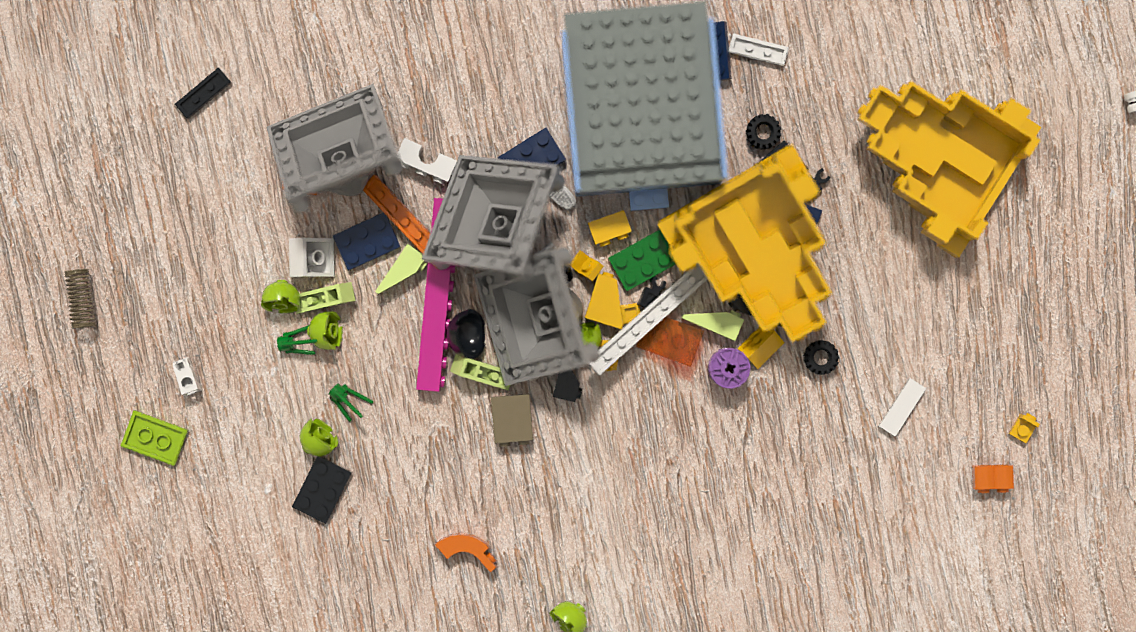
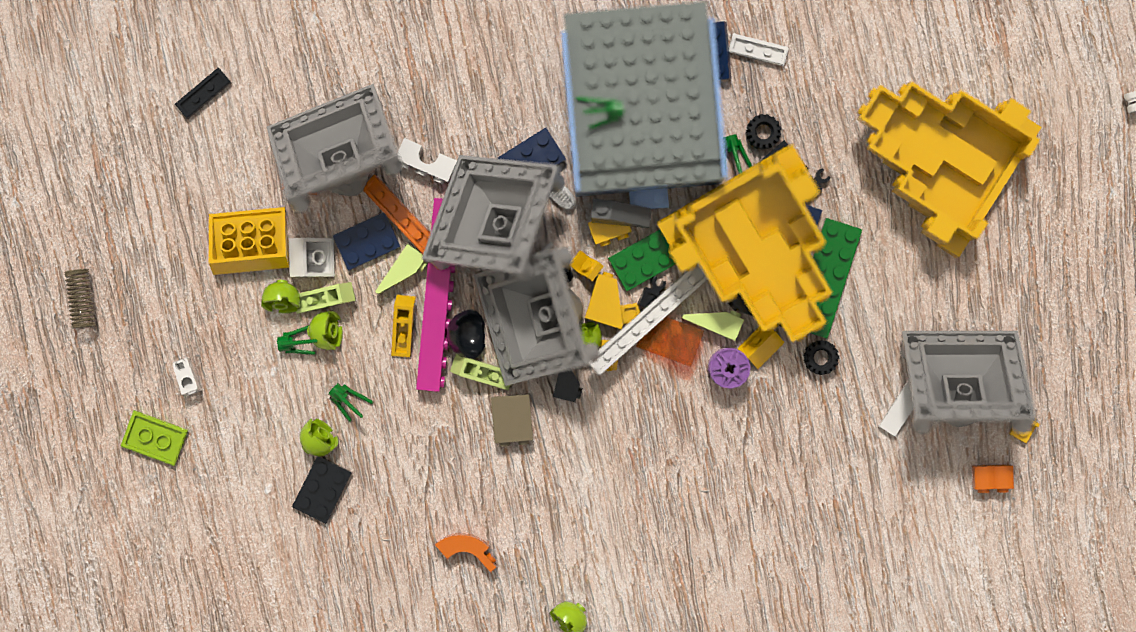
none -> yellow slope [209,207,289,275]
none -> yellow slope [391,295,416,358]
none -> green plant [576,97,624,129]
none -> dark grey slope [591,199,652,228]
none -> green plant [724,134,752,174]
none -> green plate [809,218,863,339]
none -> light grey piece [900,331,1037,434]

